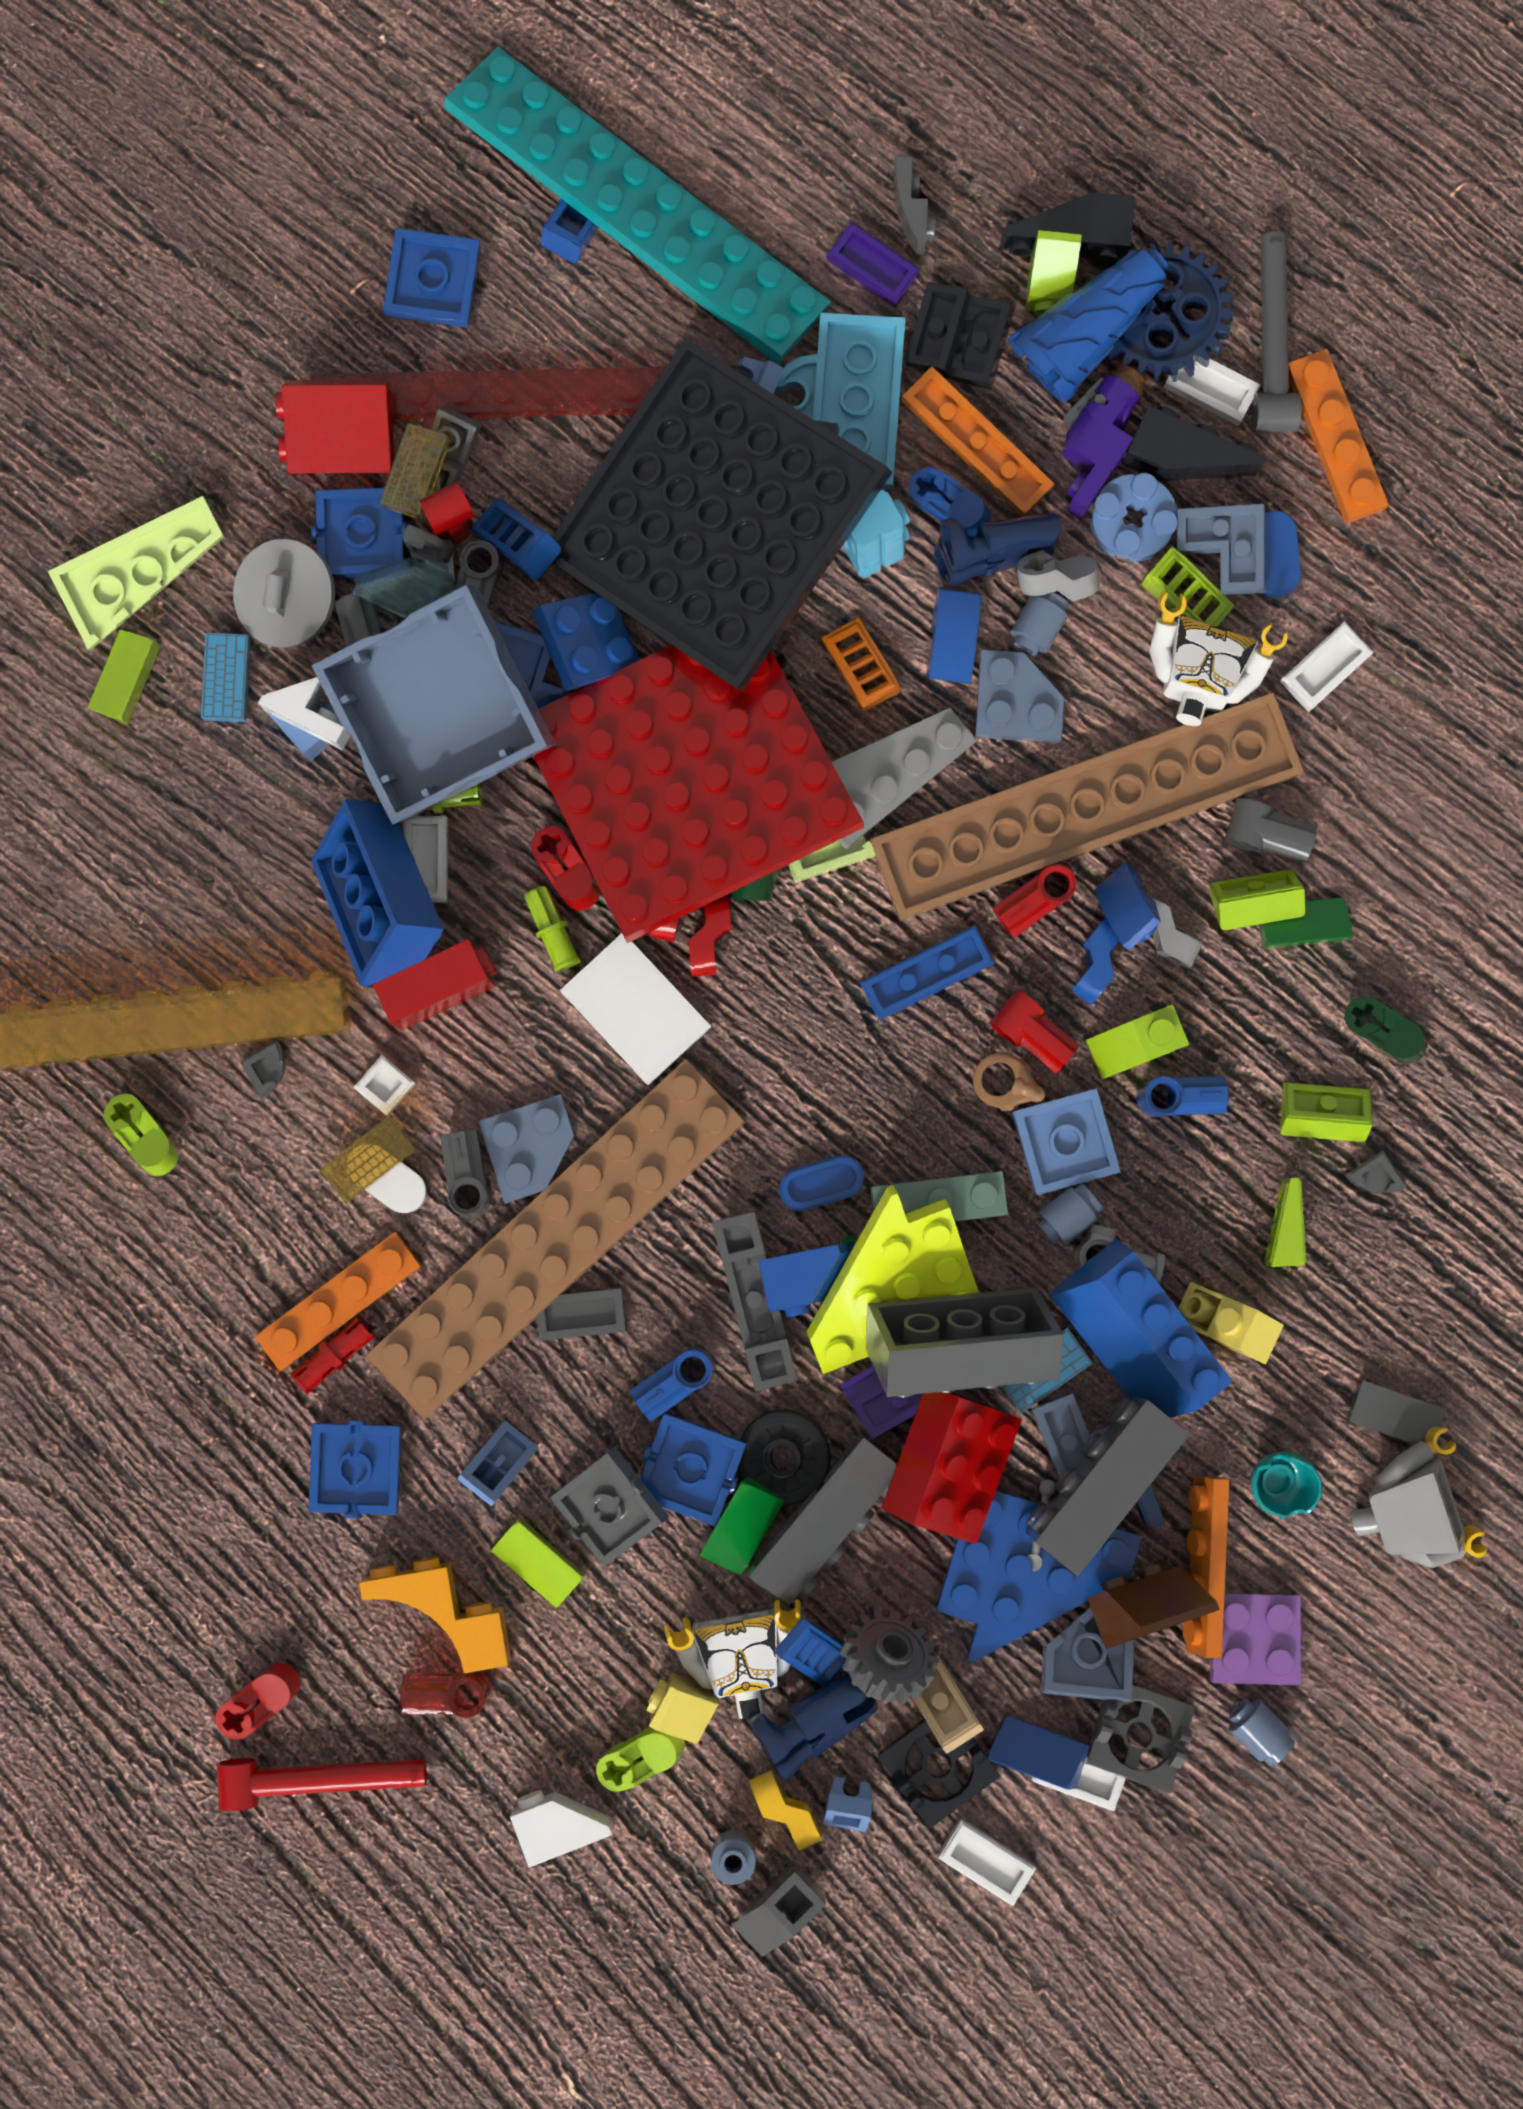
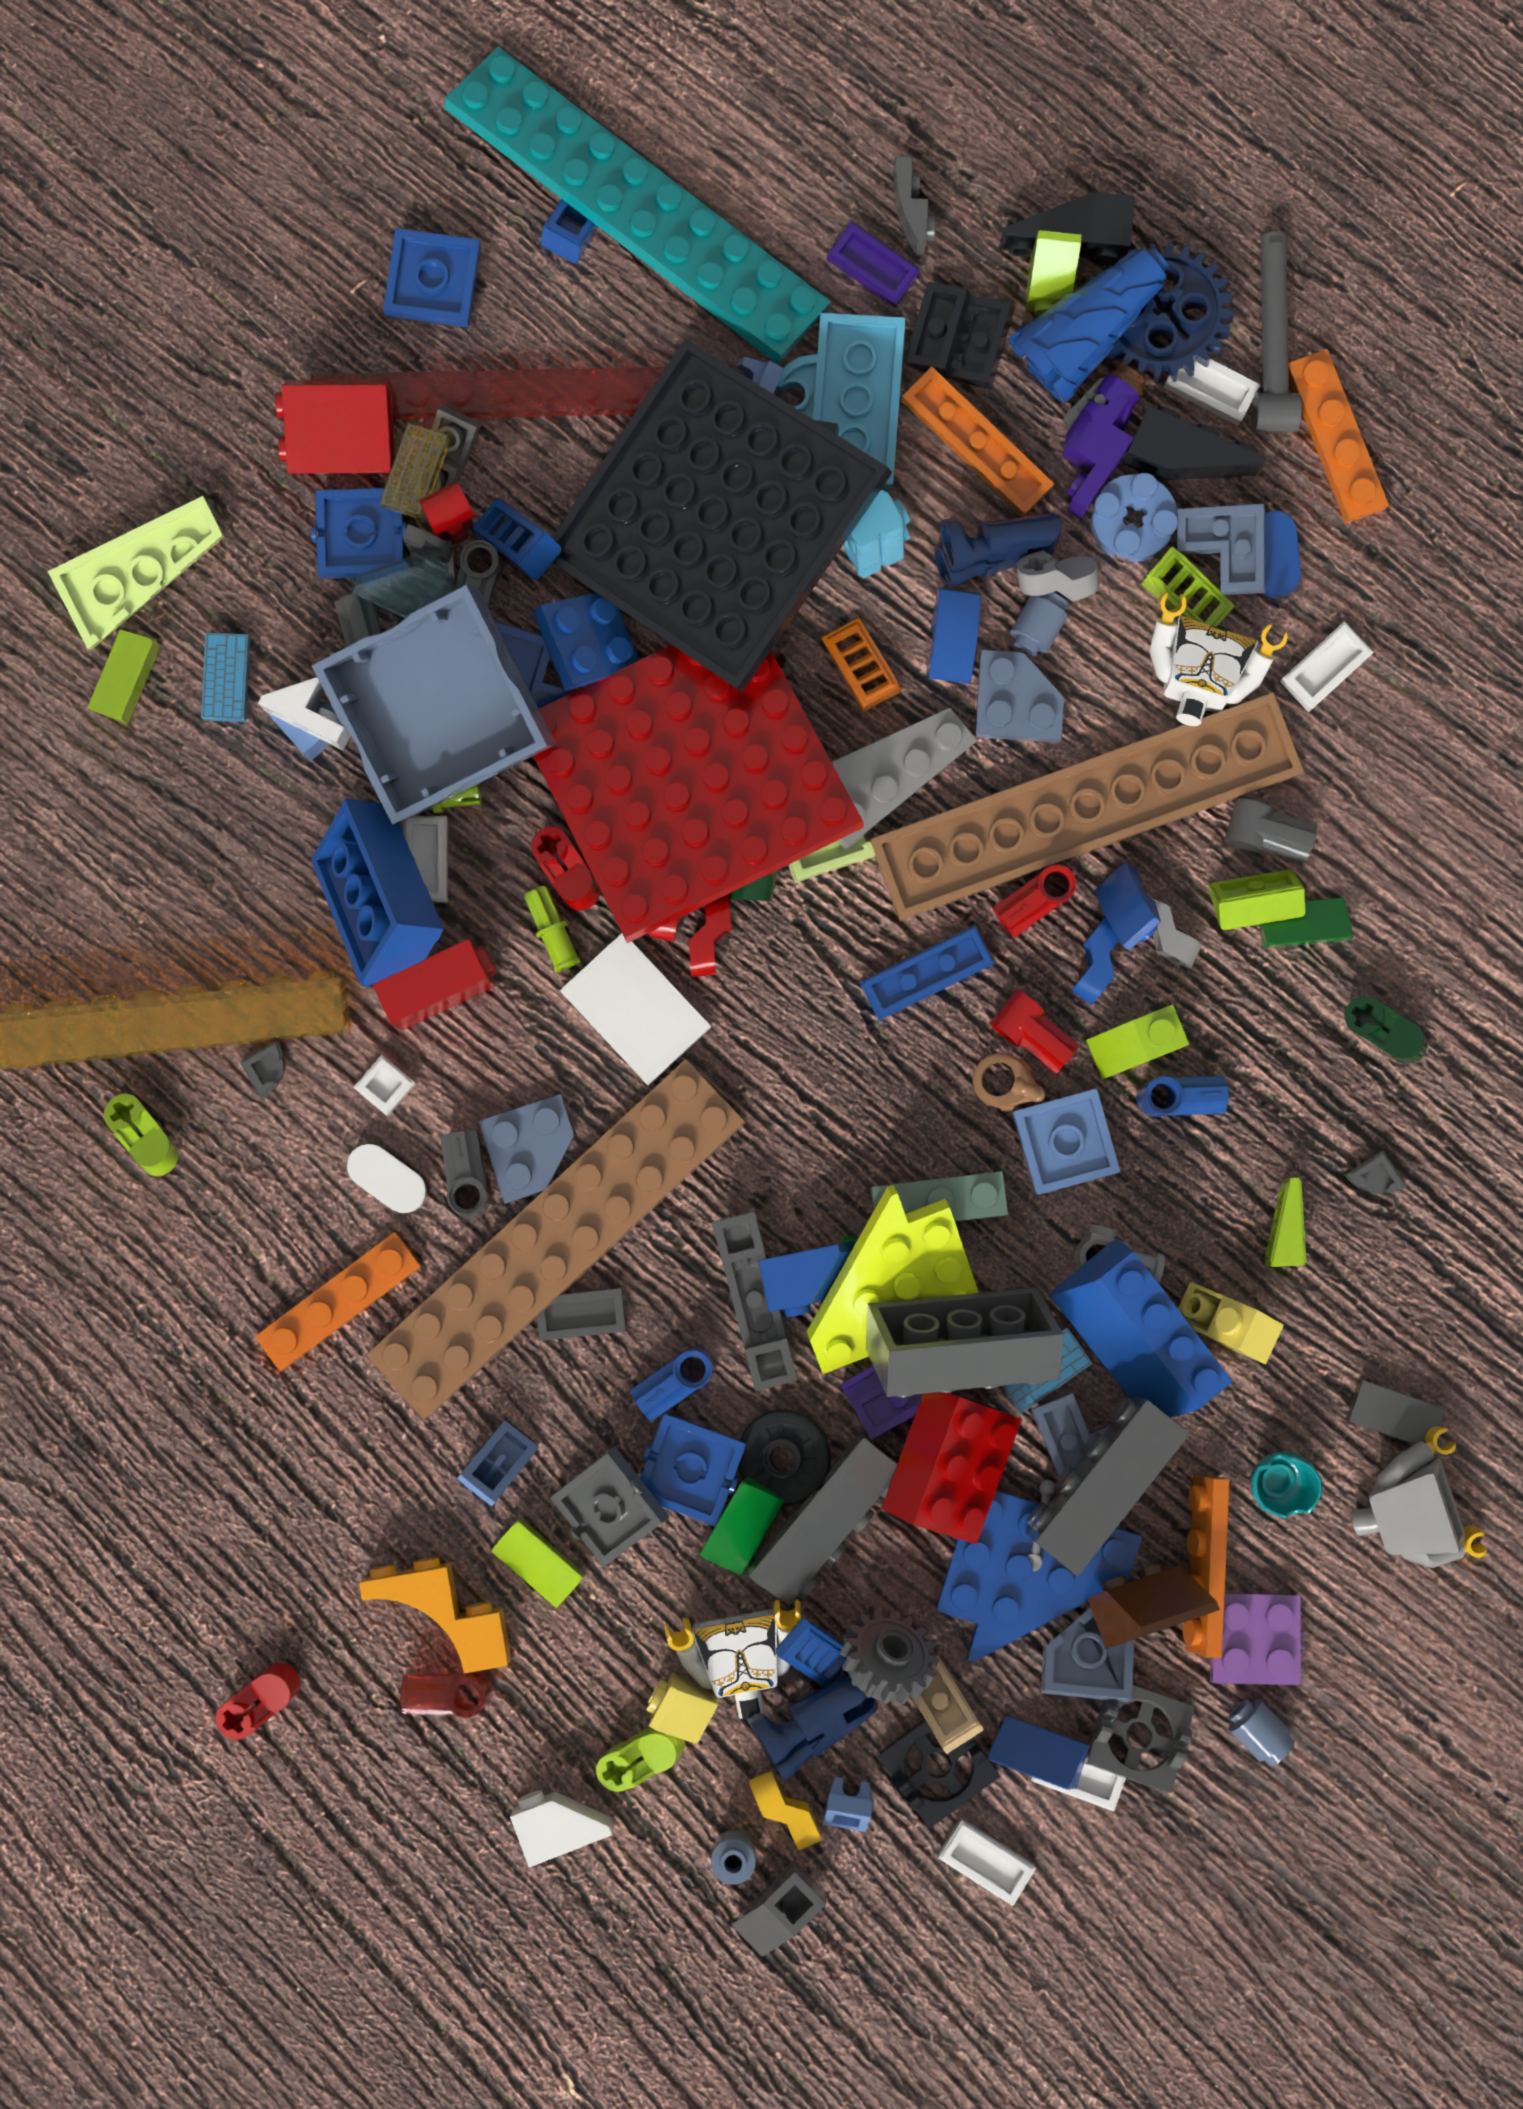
red piece [217,1758,427,1811] -> none
light grey shield [233,539,335,648] -> none
red pin [290,1316,375,1394] -> none
blue plate [309,1420,402,1519] -> none
clear yellow tile [319,1116,417,1204] -> none
blue tile [779,1155,864,1211] -> none
blue piece [908,467,991,537] -> none
sand blue brick [1037,1183,1103,1246] -> none
dark blue tile [1135,1484,1166,1529] -> none
lime slope [1280,1082,1373,1142] -> none

